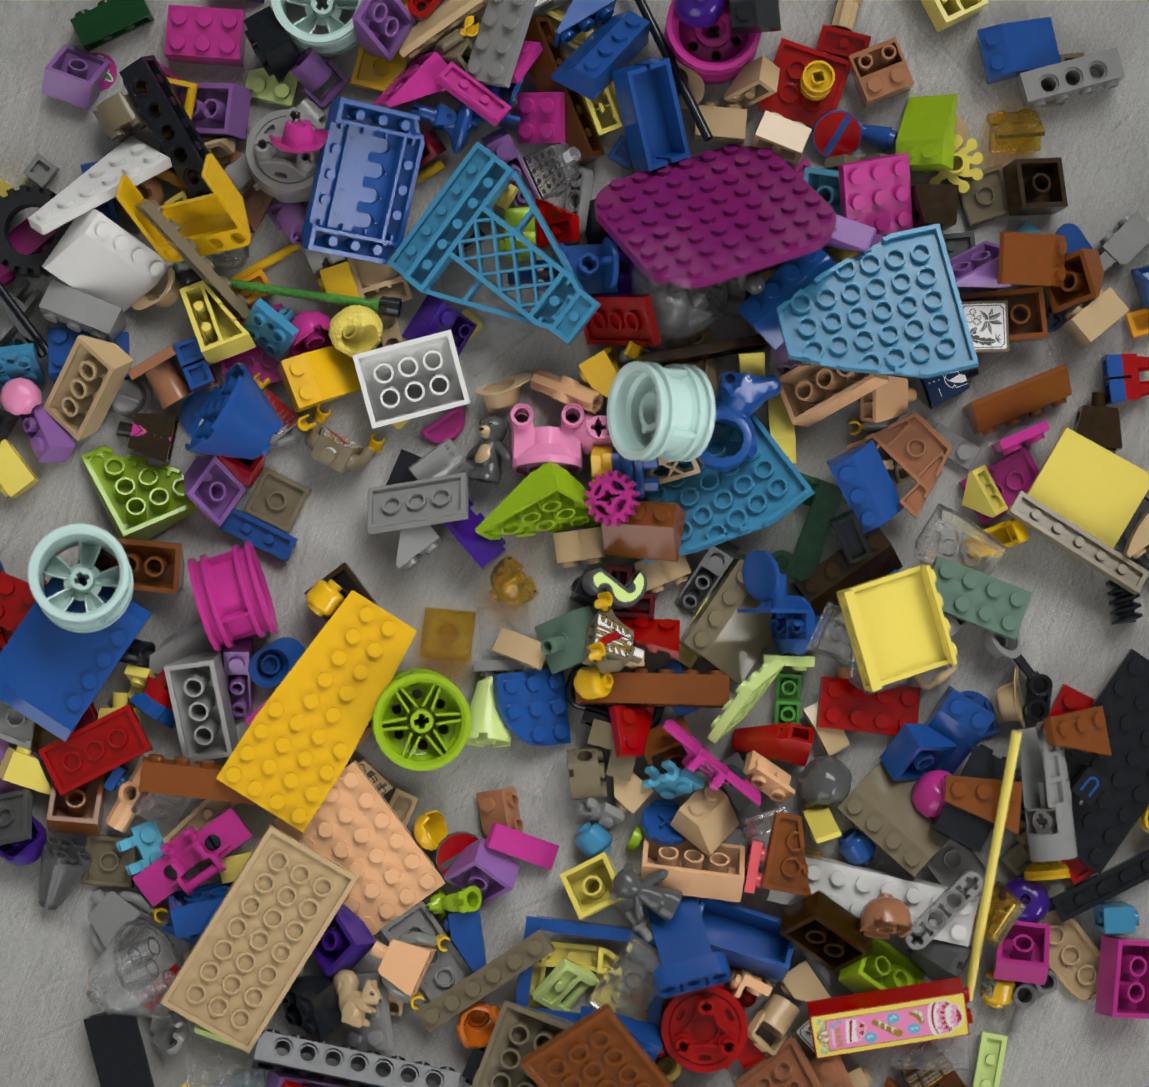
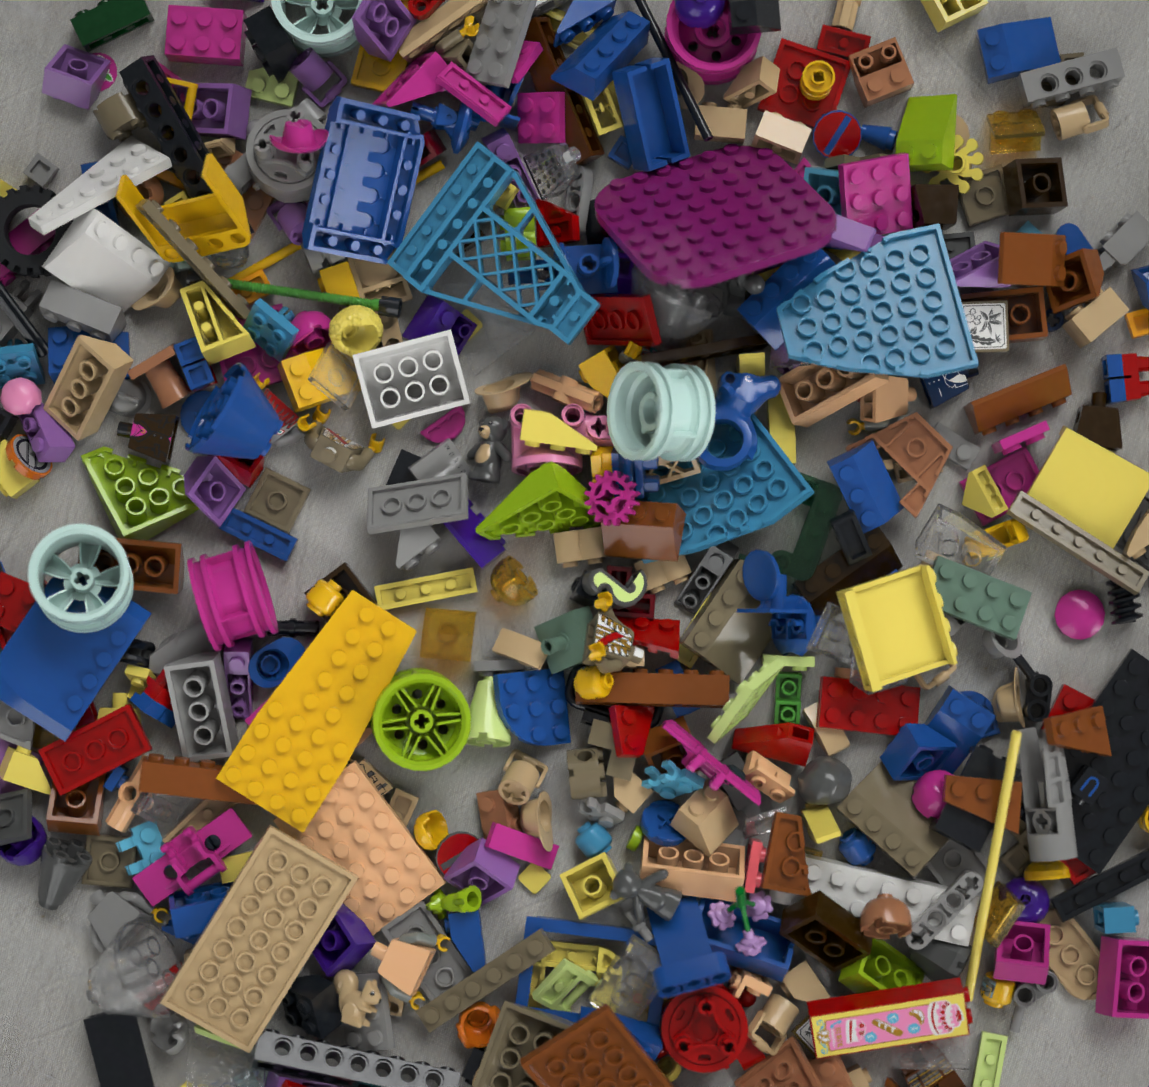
none -> tile [5,434,53,480]
none -> black pin [267,618,320,638]
none -> clear tile [308,341,361,411]
none -> light yellow plate [374,567,478,610]
none -> tan piece [498,749,548,805]
none -> light yellow piece [518,863,551,894]
none -> light yellow slope [520,408,597,455]
none -> tan piece [520,791,553,852]
none -> lavender plant [707,886,773,956]
none -> tan piece [1050,95,1109,141]
none -> dark pink dish [1055,589,1105,640]

